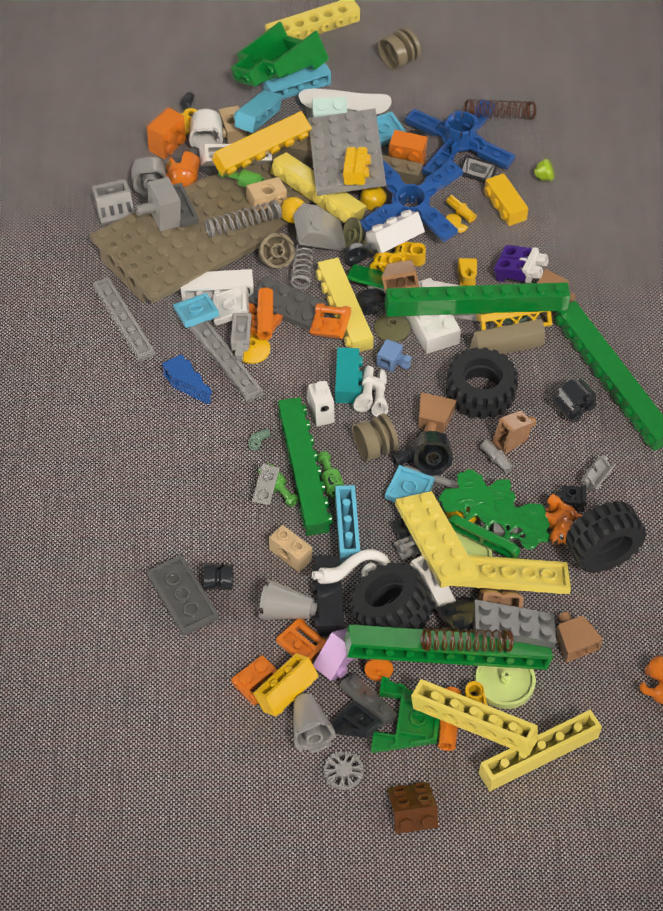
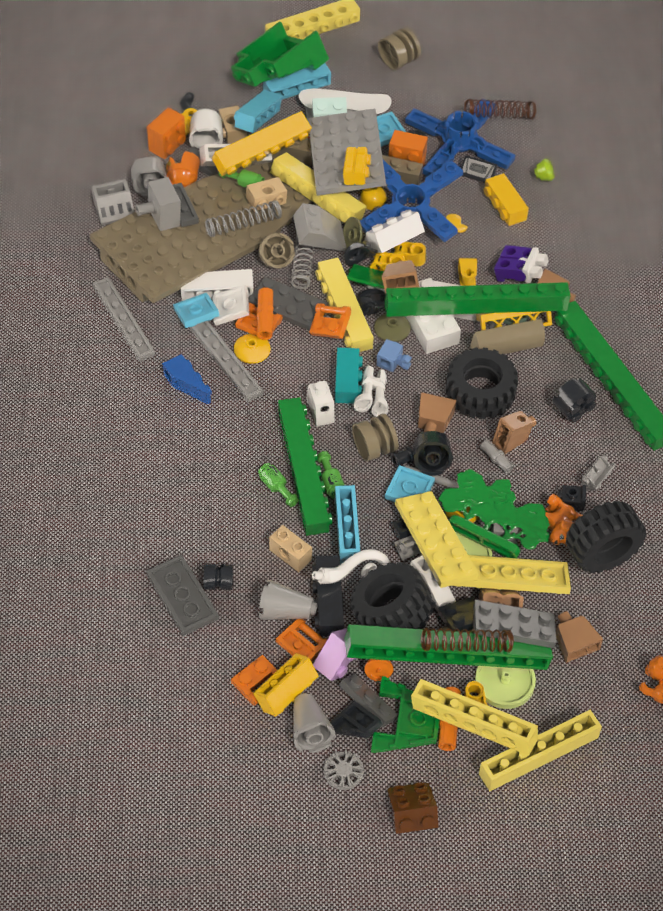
light grey hinge [231,313,252,361] -> none
sand green arm [248,428,271,451] -> none
light grey hinge [252,463,280,505] -> none
yellow hair [281,197,306,223] -> none
yellow axle [446,195,477,223] -> none

